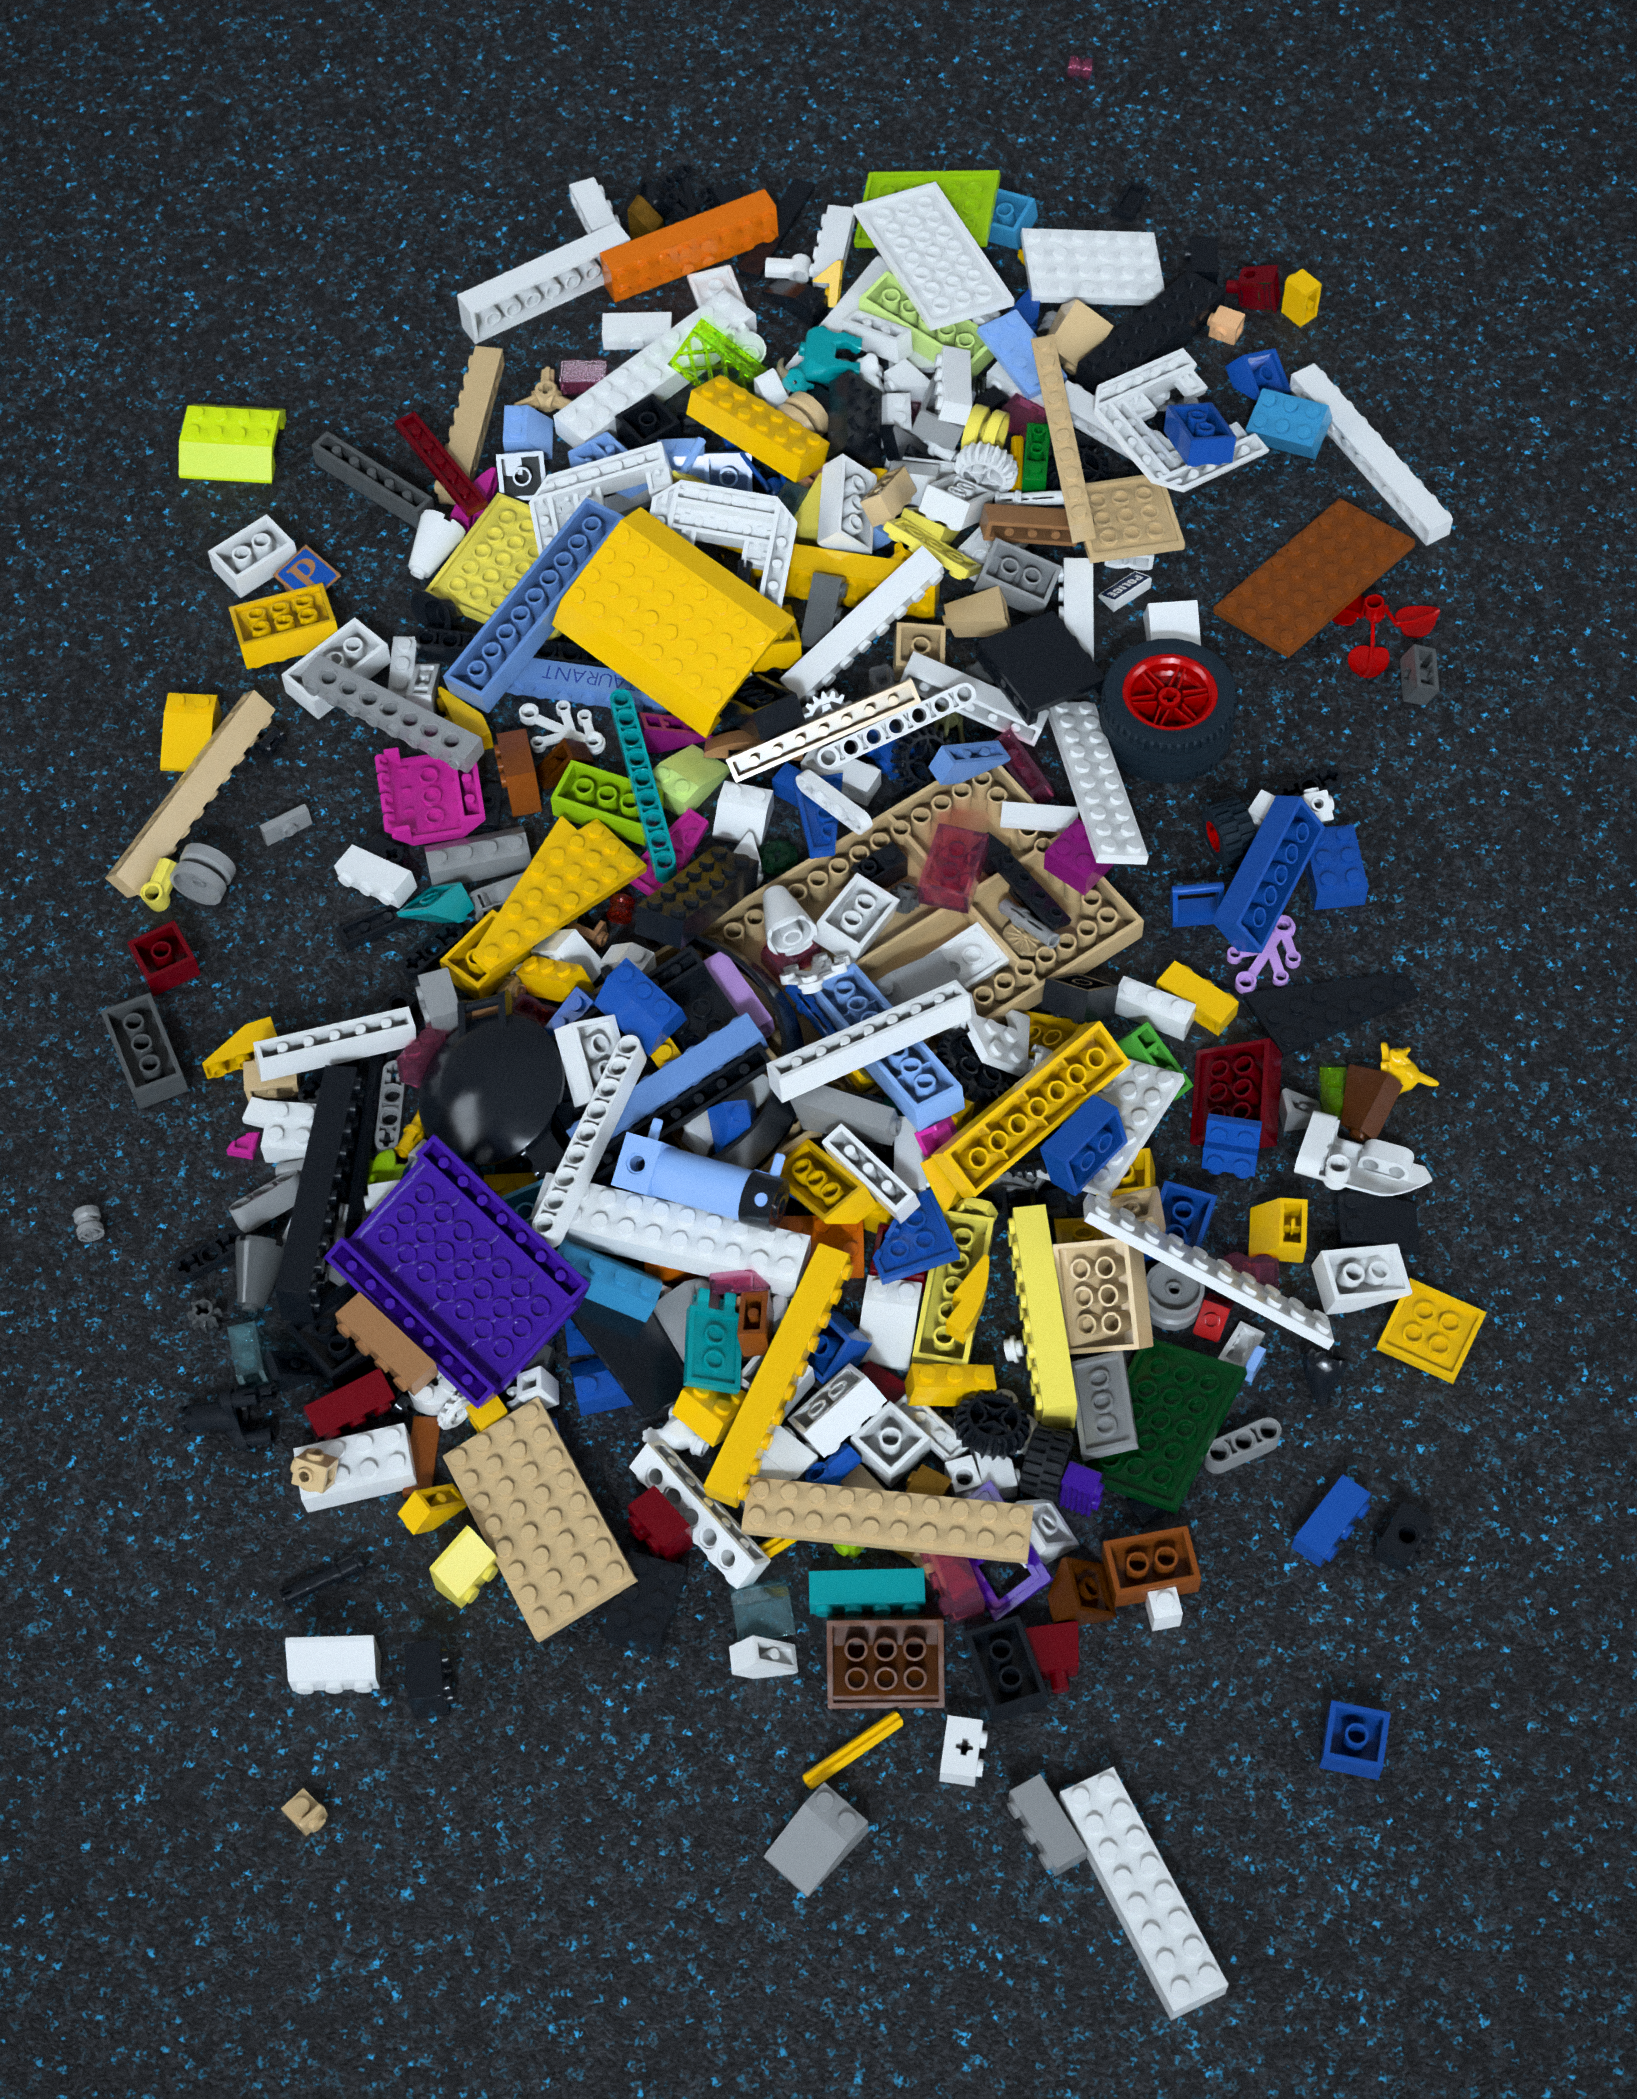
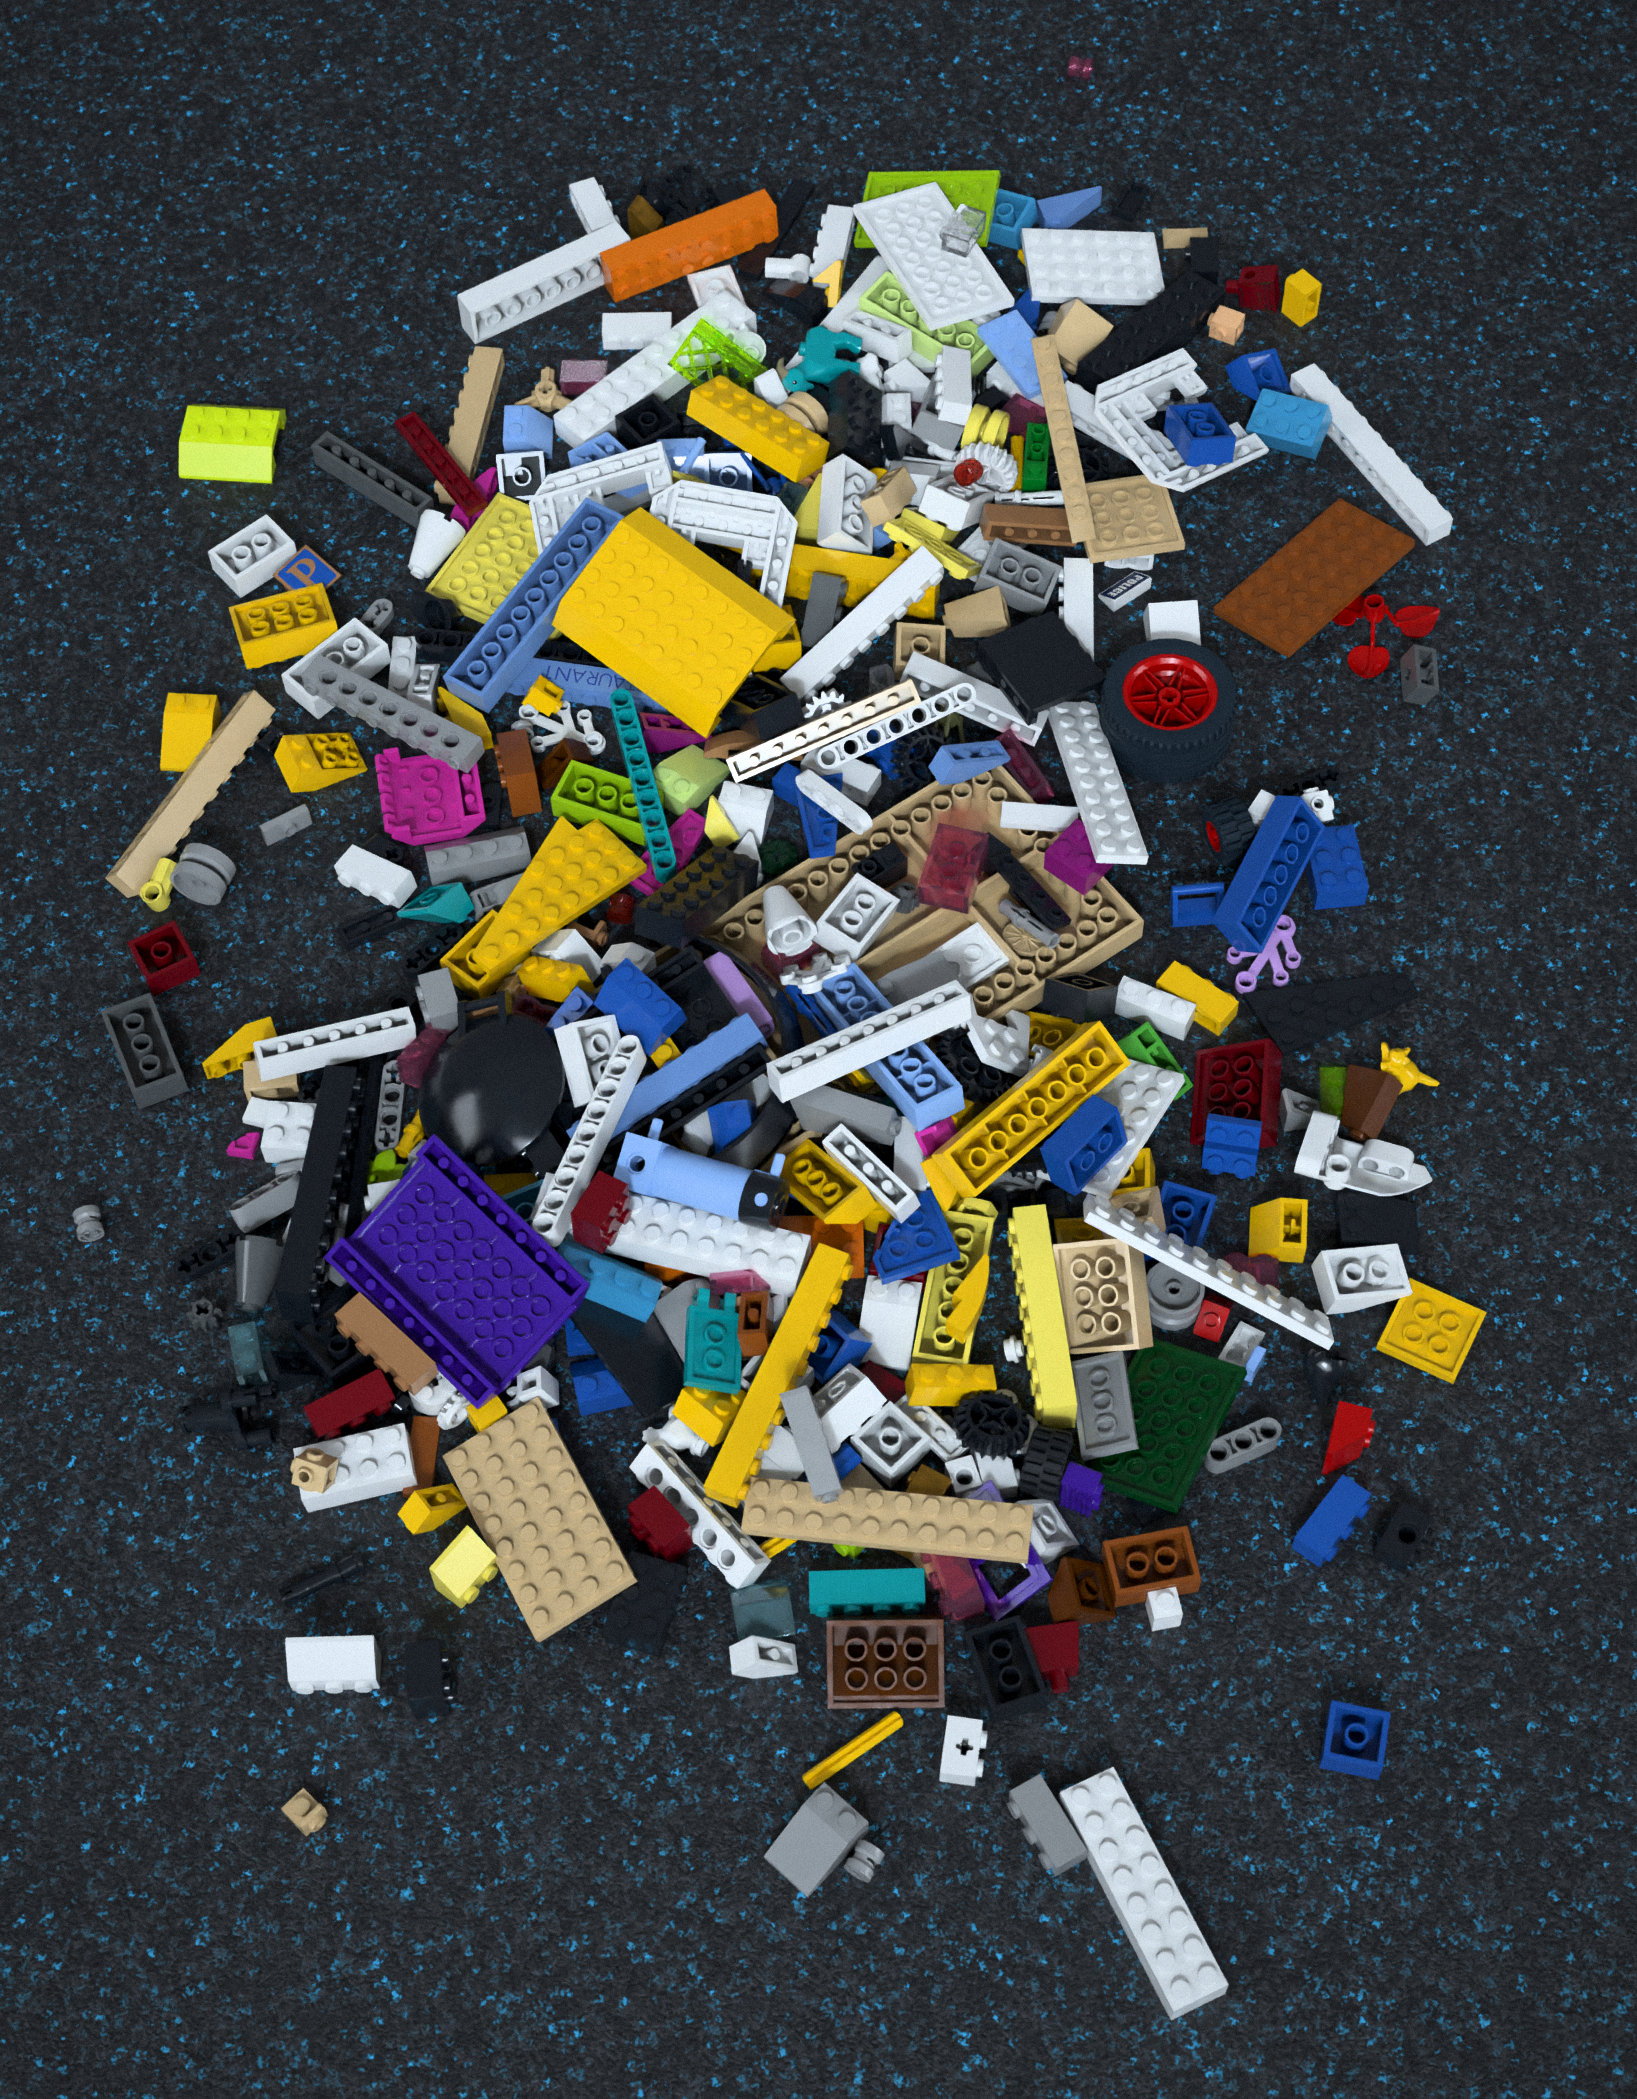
none -> yellow slope [274,732,367,793]
none -> light grey beam [359,599,394,637]
none -> light grey bush [511,720,535,742]
none -> yellow brick [521,675,564,717]
none -> dark red brick [570,1170,632,1254]
none -> light yellow slope [704,795,740,847]
none -> light grey slope [779,1385,844,1504]
none -> light grey wheel [844,1840,884,1882]
none -> clear brick [939,204,986,258]
none -> clear red wheel [953,458,983,487]
none -> medium blue slope [1036,186,1102,230]
none -> tan slope [1162,227,1208,249]
none -> red slope [1321,1401,1376,1475]

